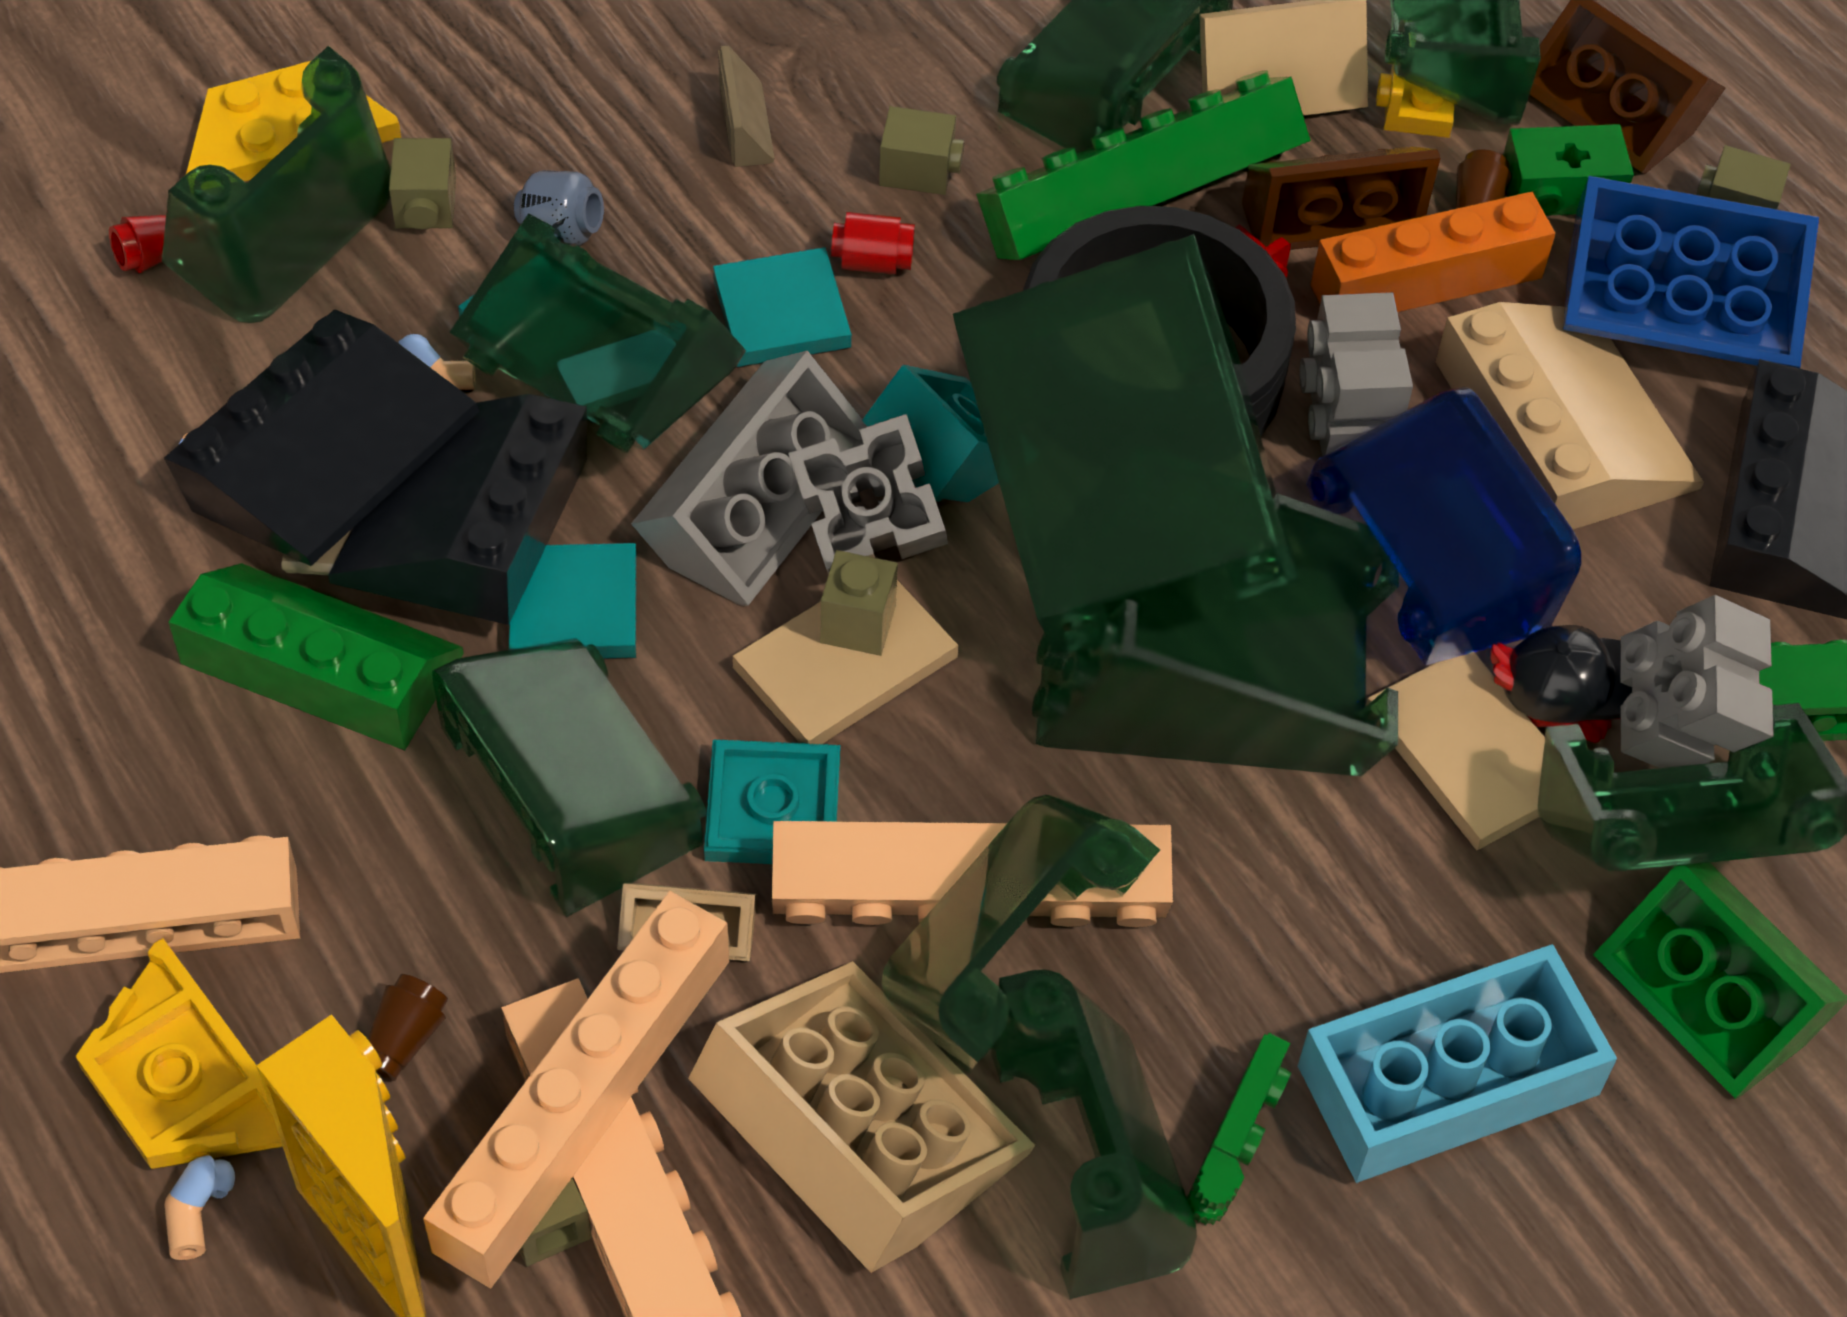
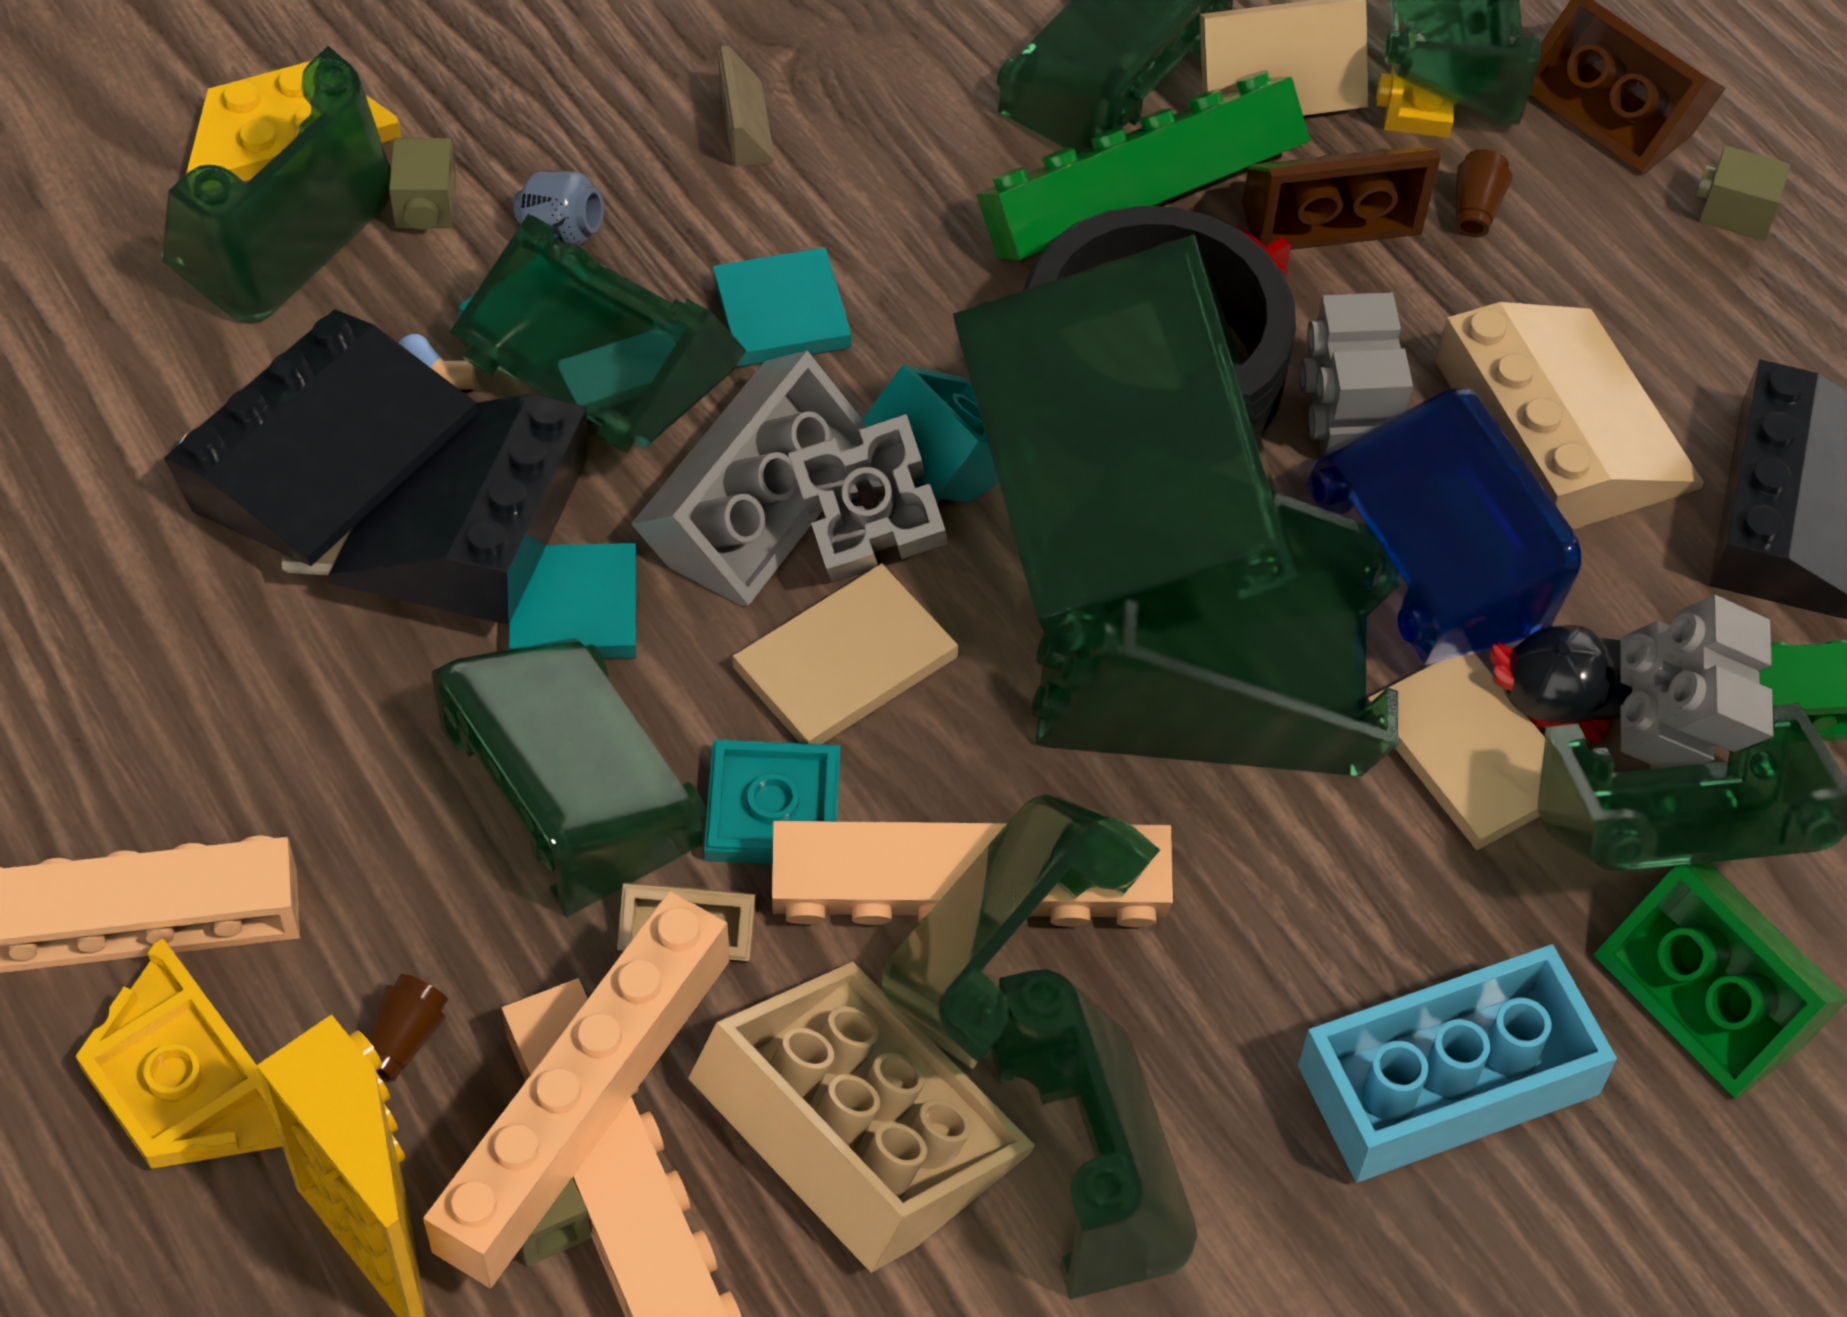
red cone [109,211,202,273] -> none
arm [164,1155,235,1260] -> none
green slope [168,563,464,751] -> none
olive brick [820,550,898,656] -> none
red brick [831,212,915,275] -> none
olive brick [879,106,965,195] -> none
green hinge [1185,1033,1292,1226] -> none
orange brick [1311,192,1556,312] -> none
green brick [1503,124,1634,217] -> none
blue slope [1563,176,1819,368] -> none

